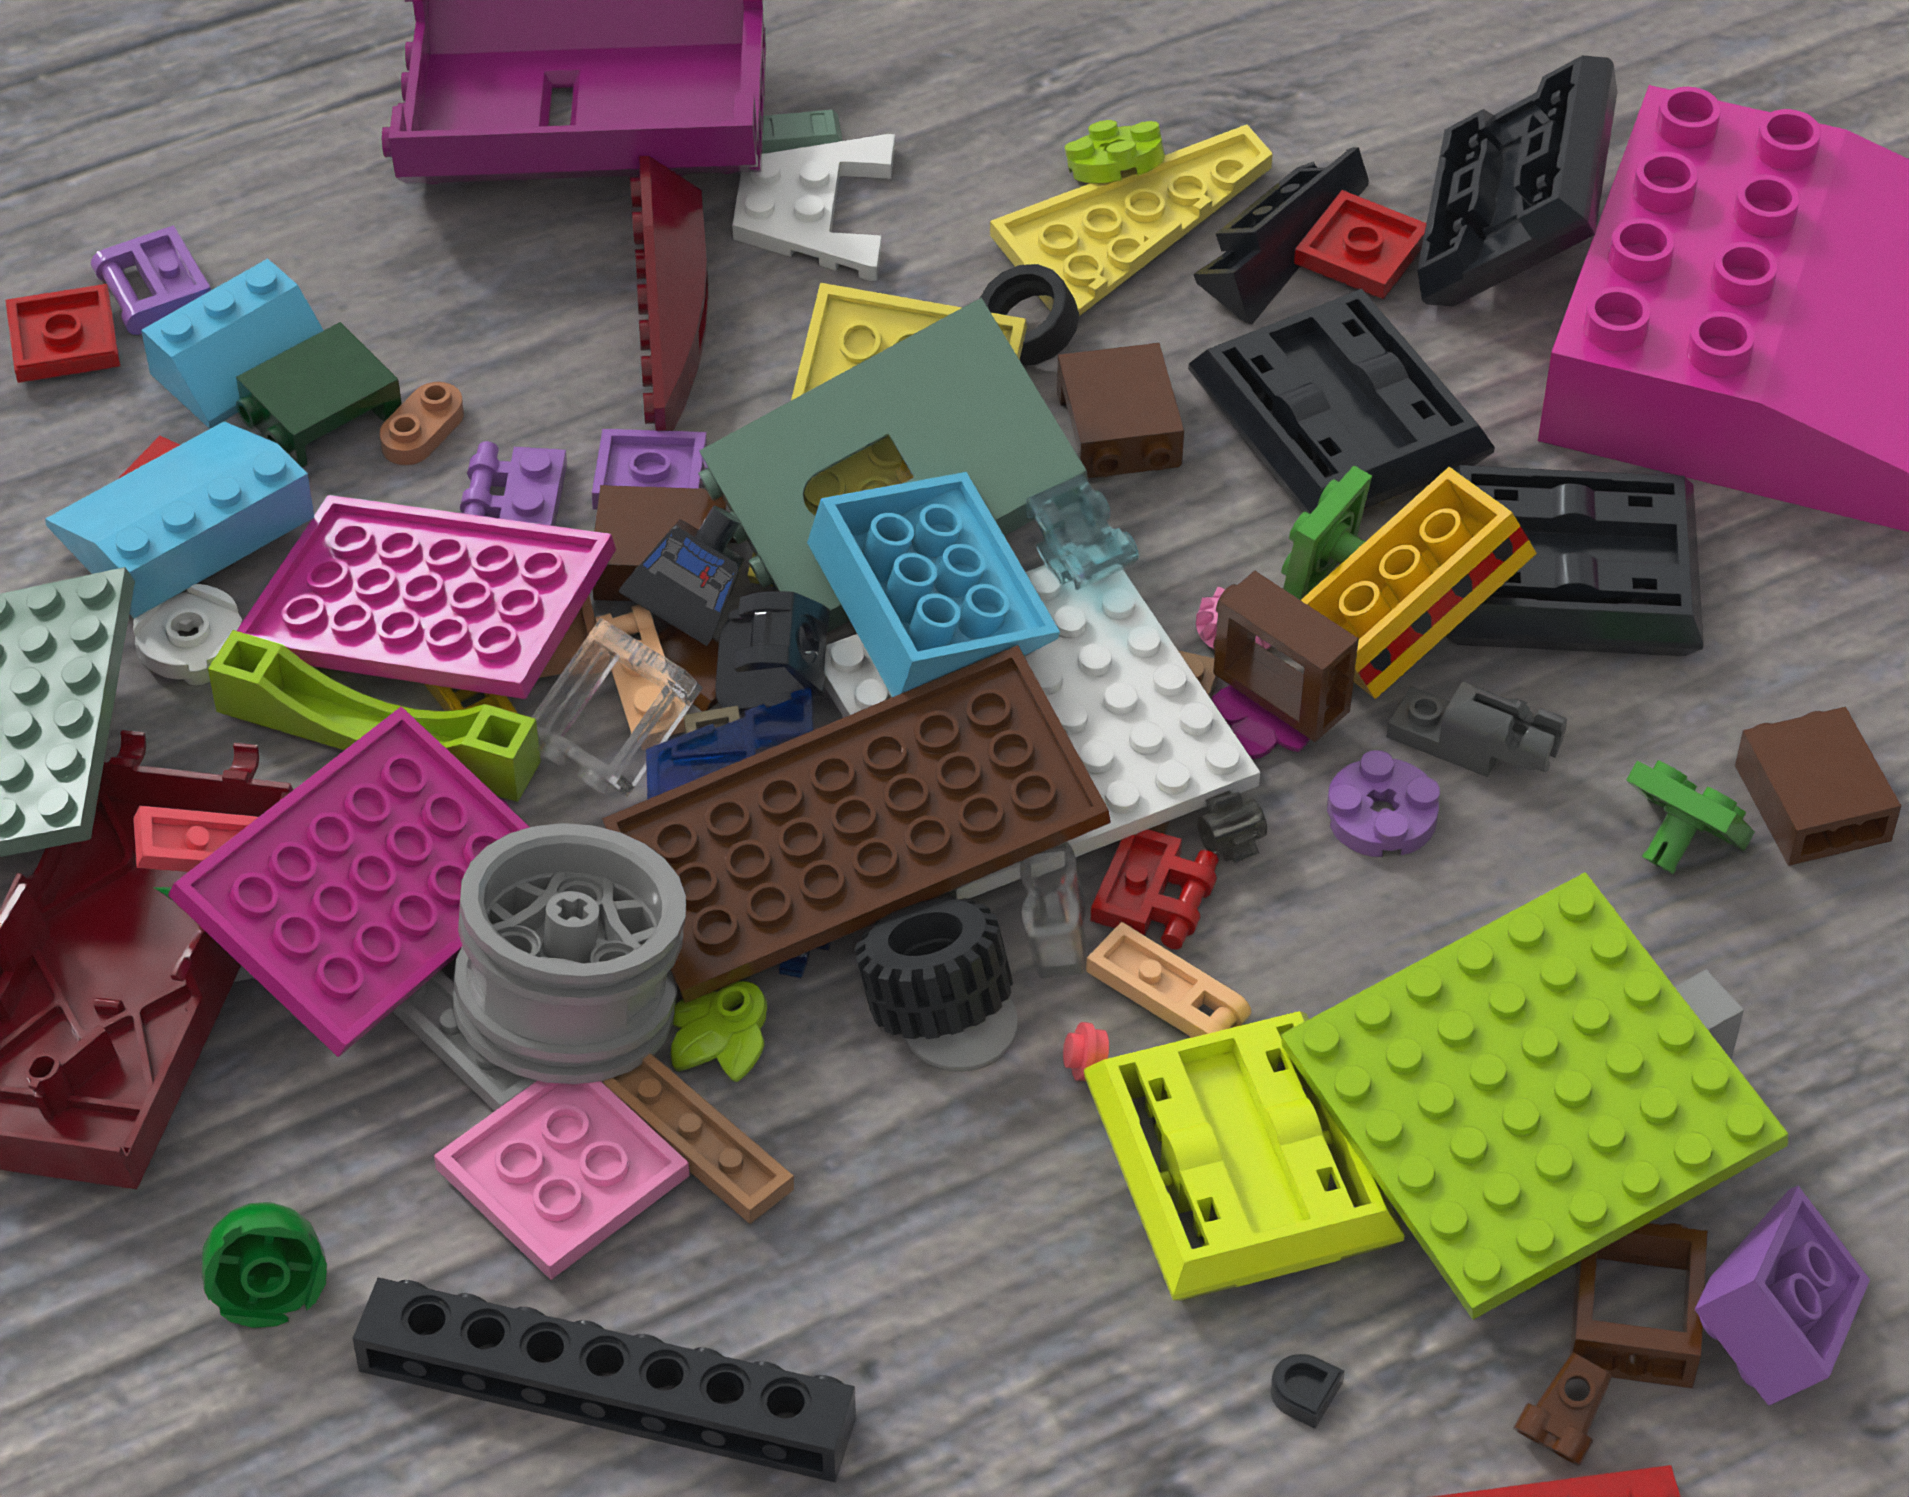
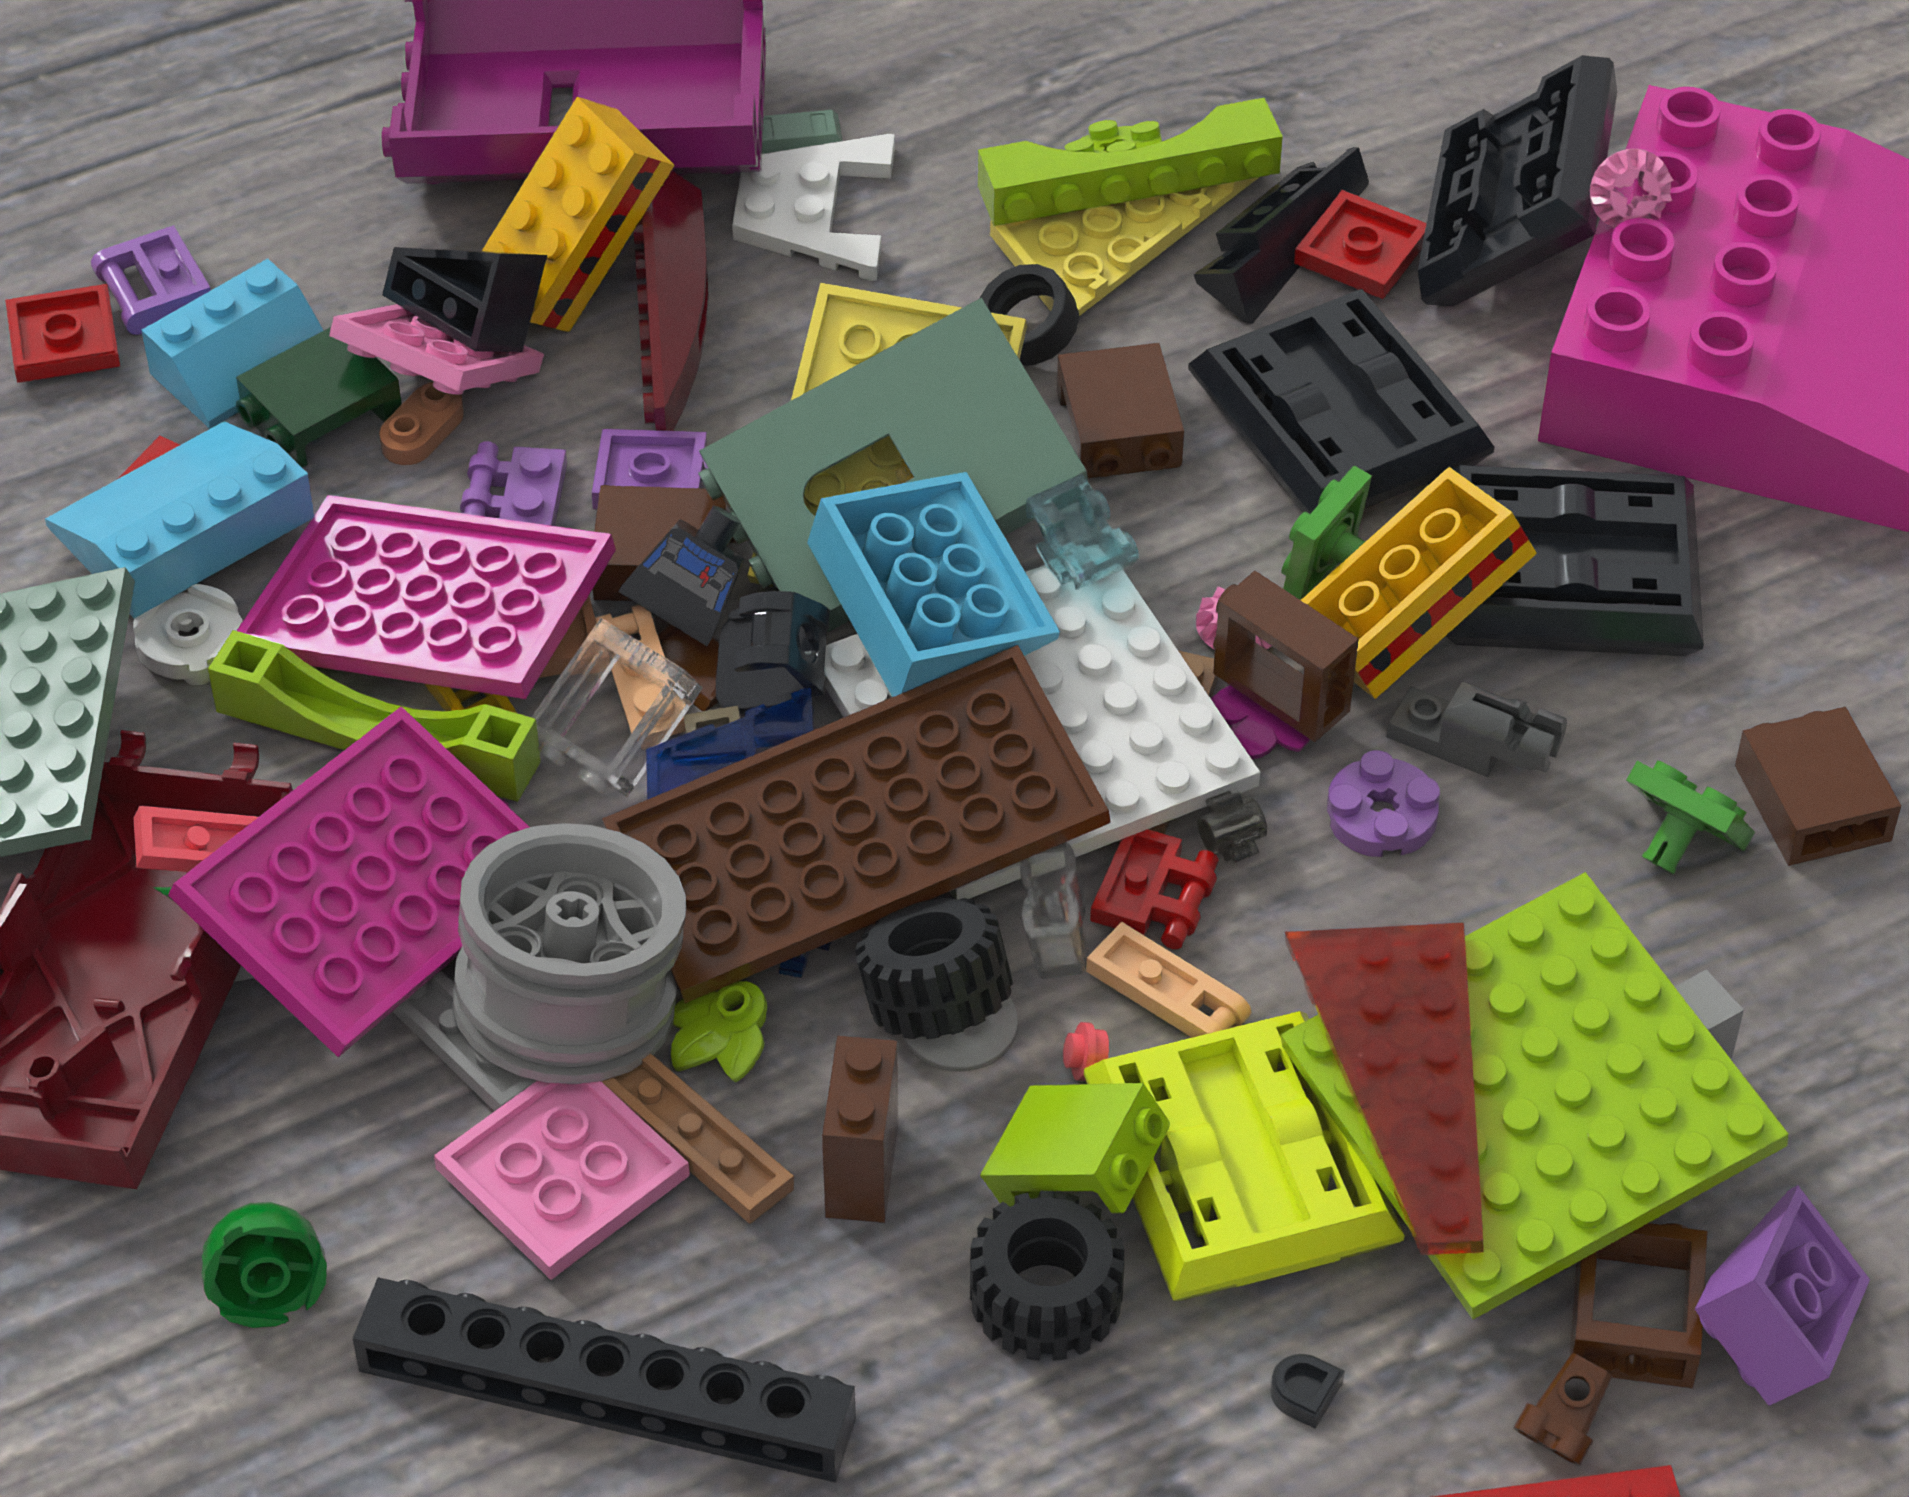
none -> bright pink plate [329,304,544,395]
none -> black wedge [382,247,547,352]
none -> yellow brick [482,97,675,332]
none -> reddish brown brick [822,1036,898,1223]
none -> black tyre [970,1191,1125,1361]
none -> lime arch [978,98,1283,226]
none -> lime panel [980,1083,1170,1213]
none -> clear red wing [1285,923,1484,1255]
none -> bright pink gear [1590,148,1673,228]

